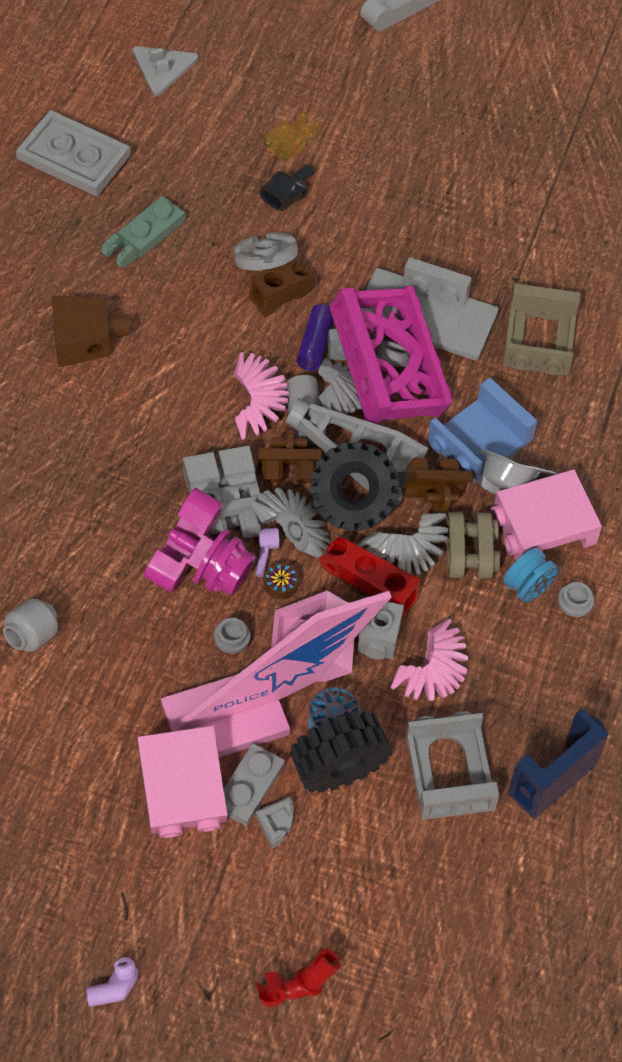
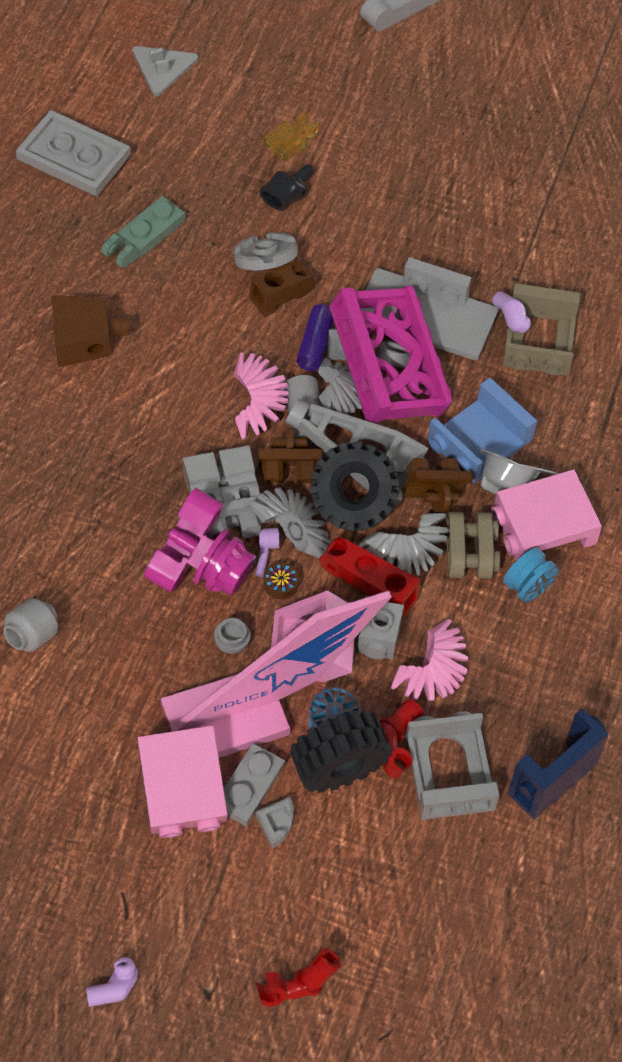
light grey plate [558,582,594,617] -> none
none -> red piece [380,699,424,779]
none -> lavender arm [492,291,531,333]

